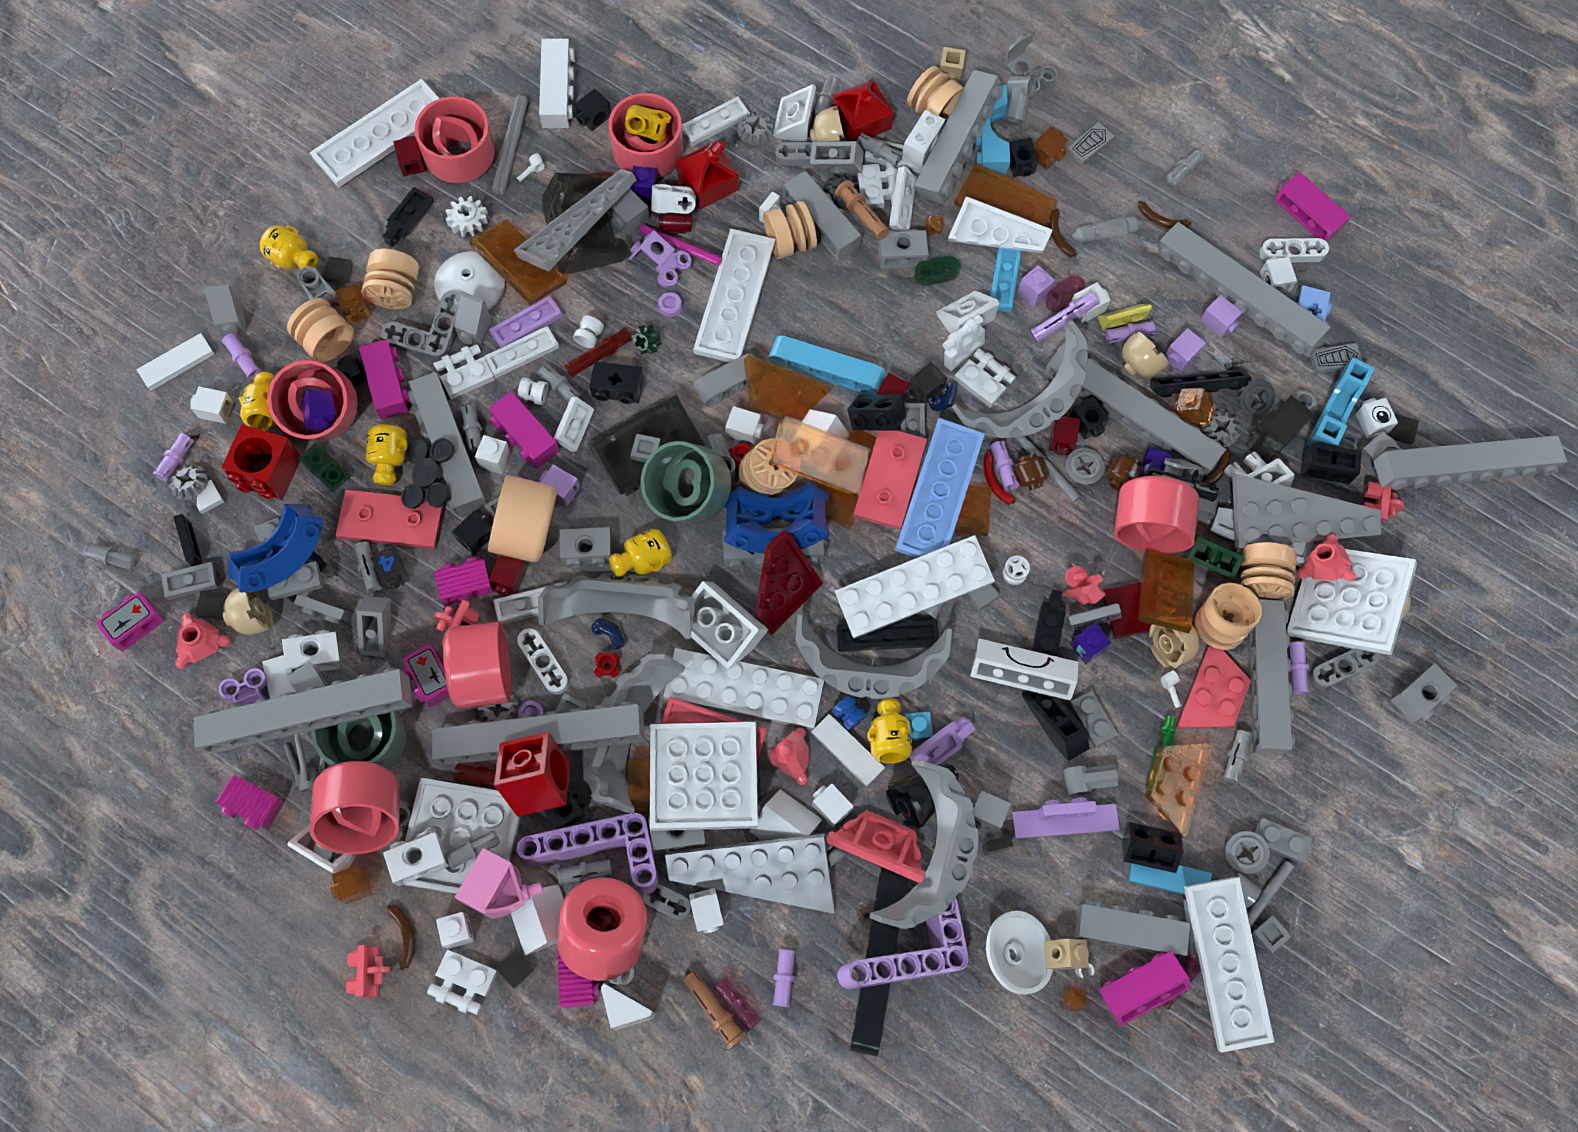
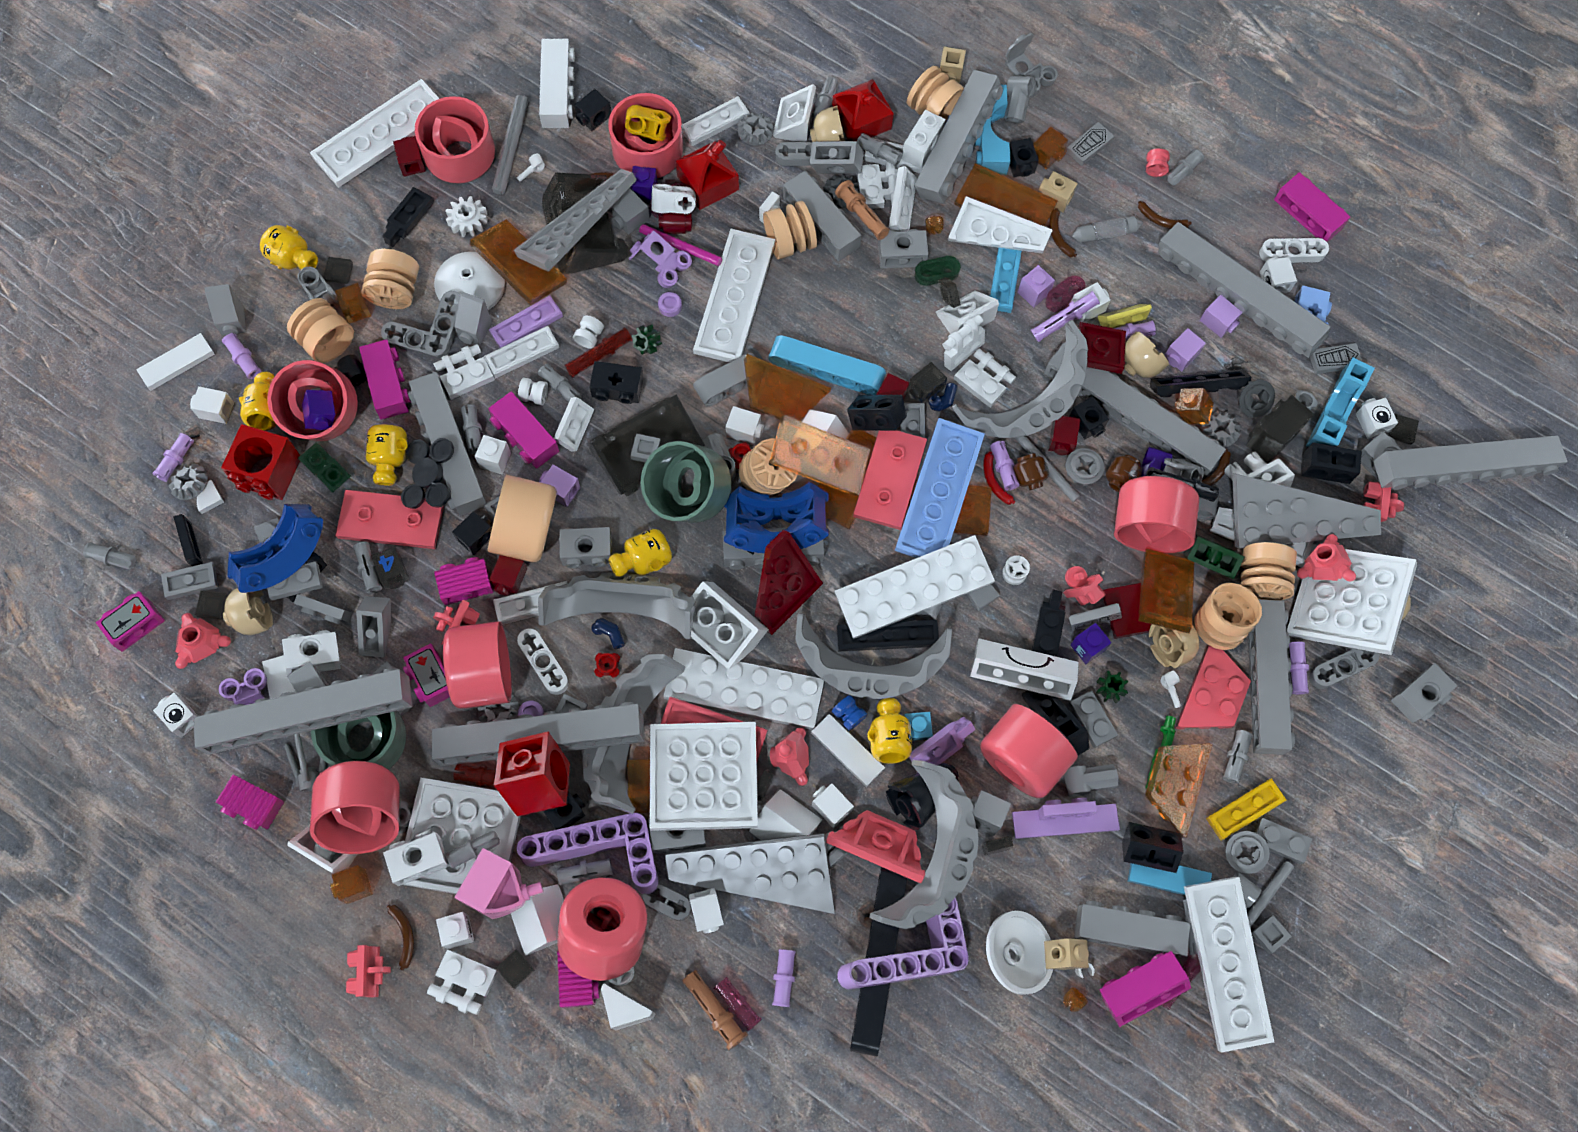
none -> white brick [153,693,198,738]
none -> clear smoke tile [938,277,961,308]
none -> coral piece [980,704,1078,798]
none -> tan brick [1039,171,1078,213]
none -> dark red tile [1078,322,1126,374]
none -> dark green gear [1096,671,1129,703]
none -> coral wheel [1146,148,1170,177]
none -> yellow tile [1206,778,1287,841]

